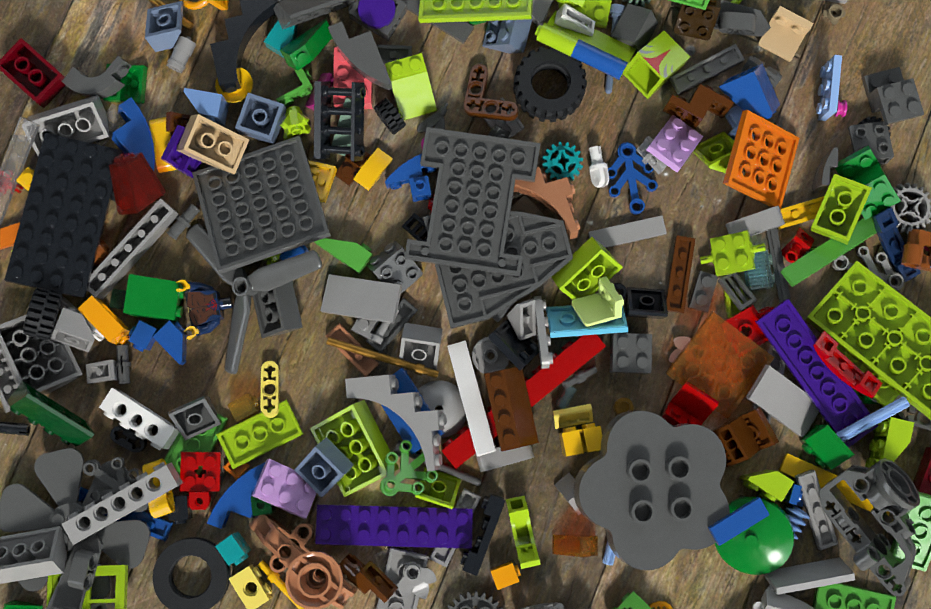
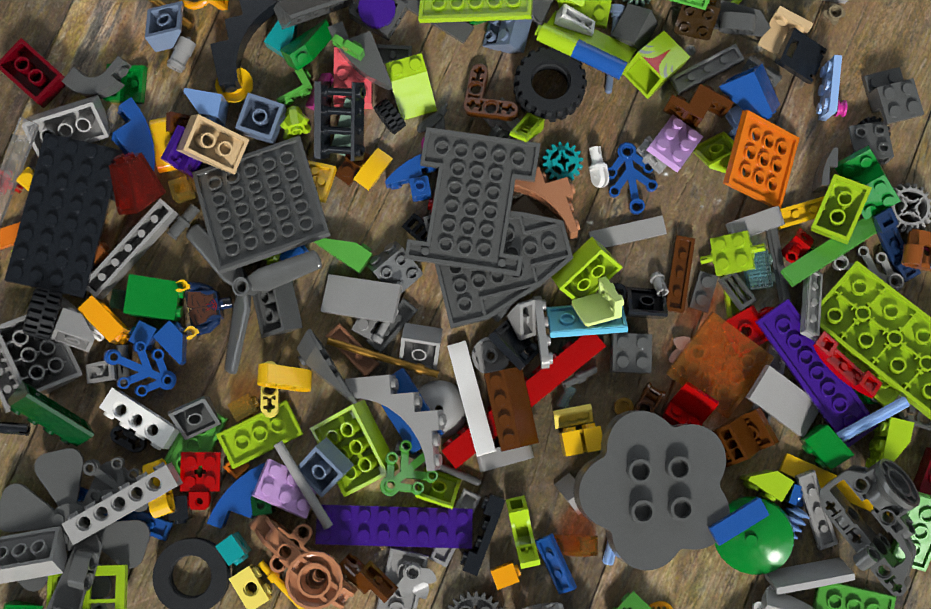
none -> blue plant [104,341,177,397]
none -> clear yellow brick [168,176,196,204]
none -> yellow beam [257,363,312,392]
none -> light grey piece [274,441,333,530]
none -> dark grey wedge [297,329,357,404]
none -> bright green plate [331,34,365,61]
none -> lime slope [509,113,545,142]
none -> blue tile [535,533,577,595]
none -> reddish brown piece [633,382,666,413]
none -> light grey pin [650,272,669,297]
none -> black container [774,28,827,84]
none -> light grey tile [800,271,823,341]

